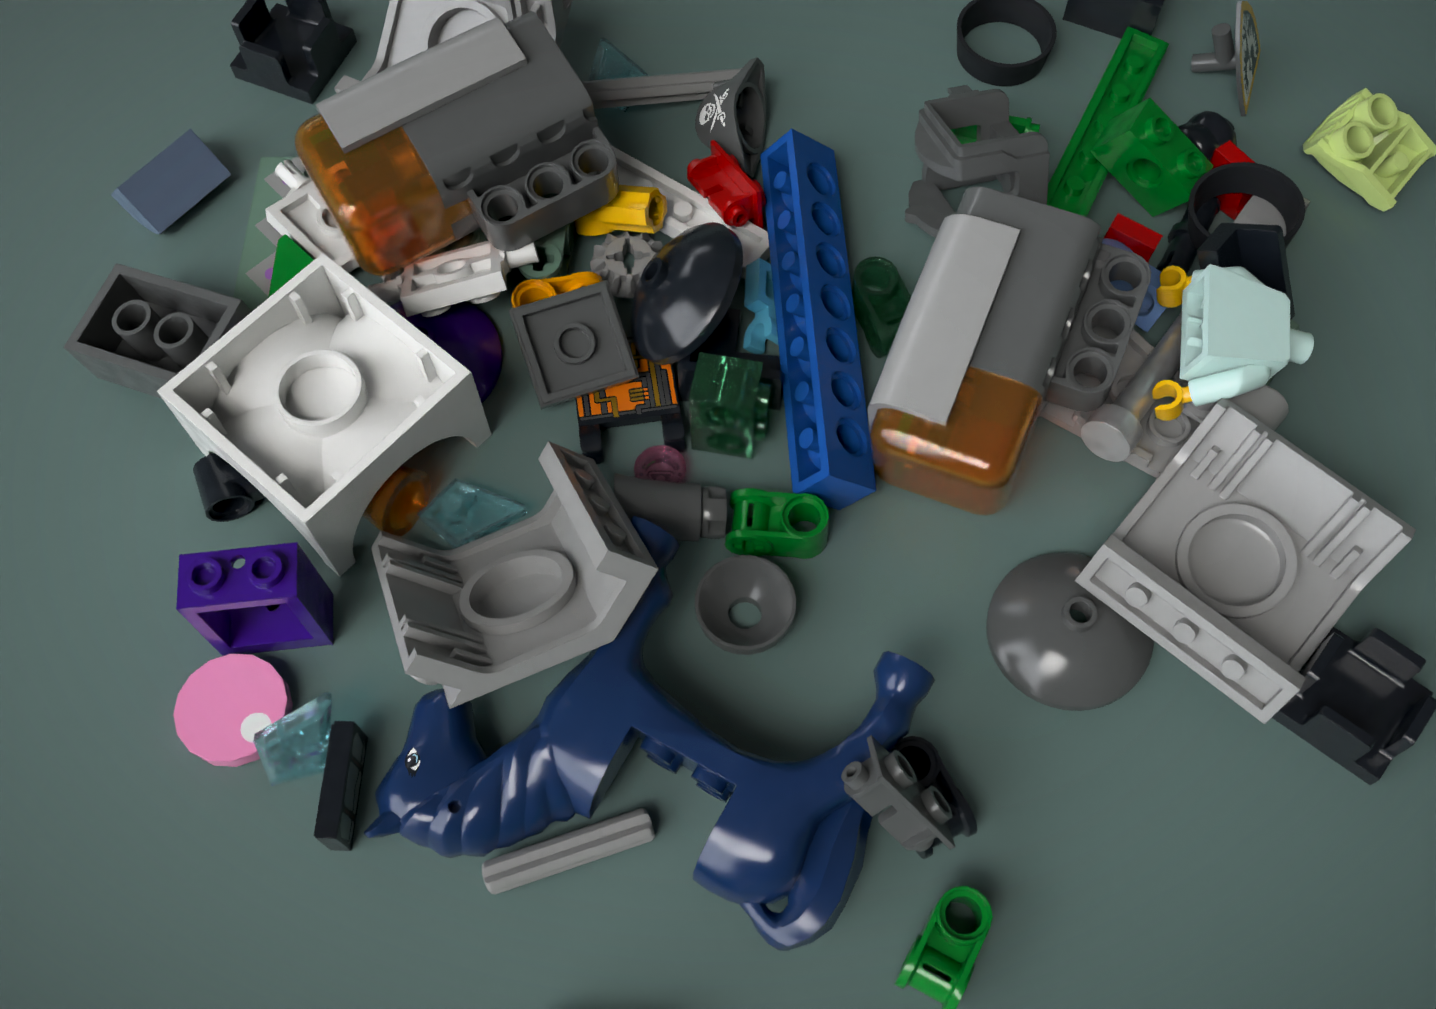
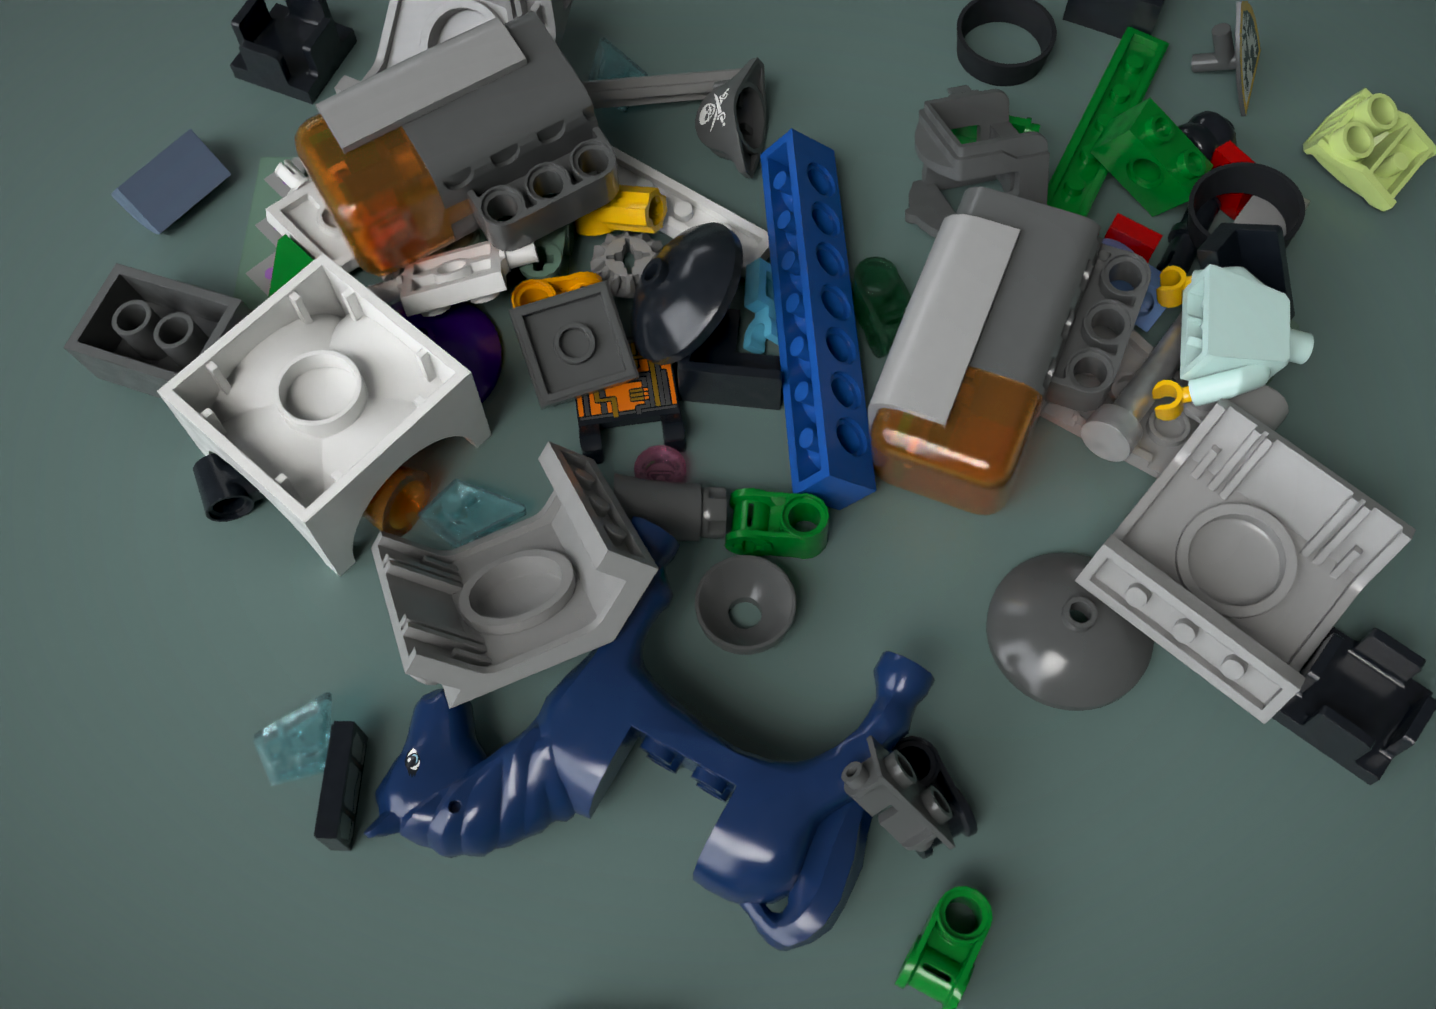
bright pink tile [173,654,293,767] -> none
dark purple window [176,542,334,656] -> none
light grey axle [482,808,655,895] -> none
red hinge [687,140,766,229] -> none
clear green brick [689,352,771,459] -> none

